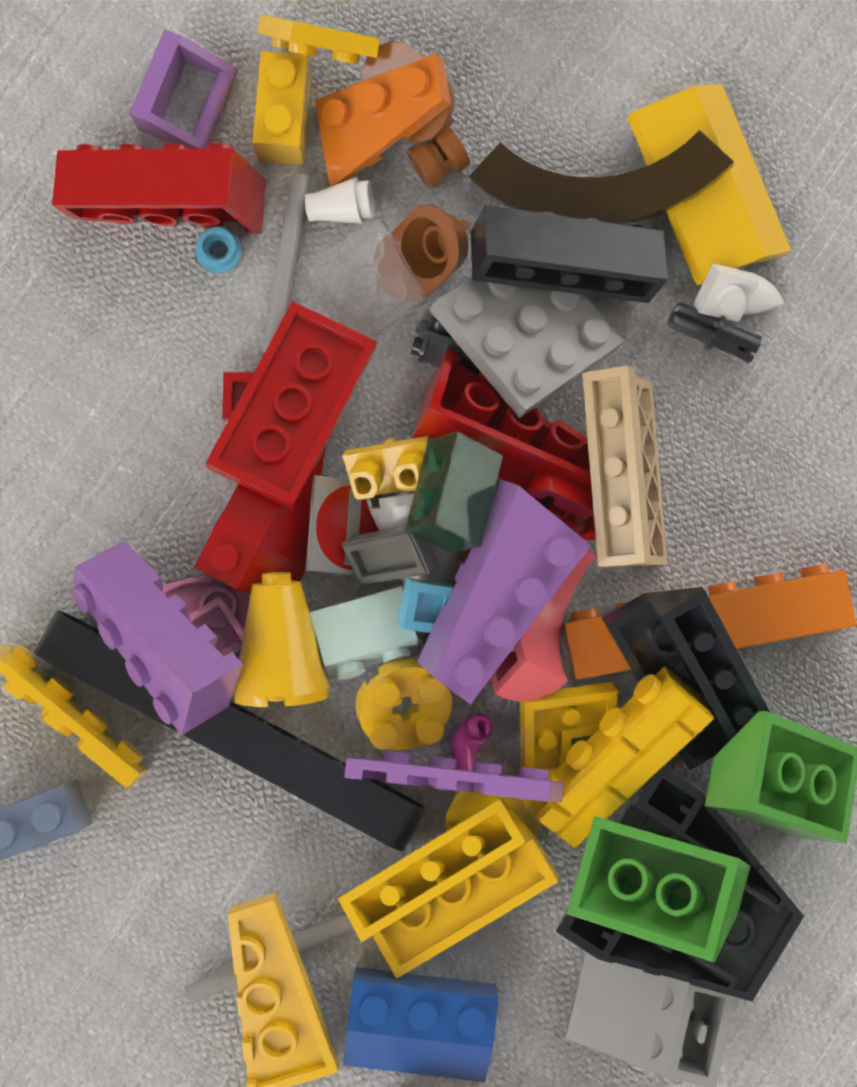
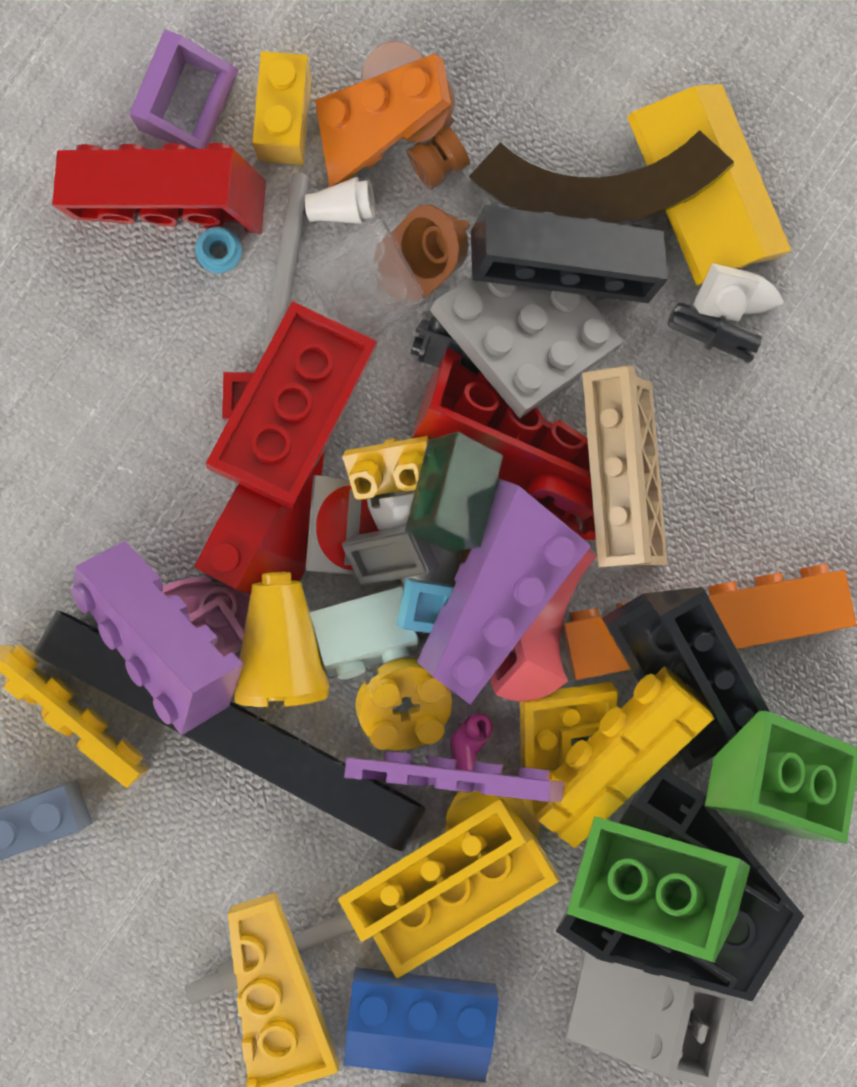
yellow plate [257,14,380,64] -> none

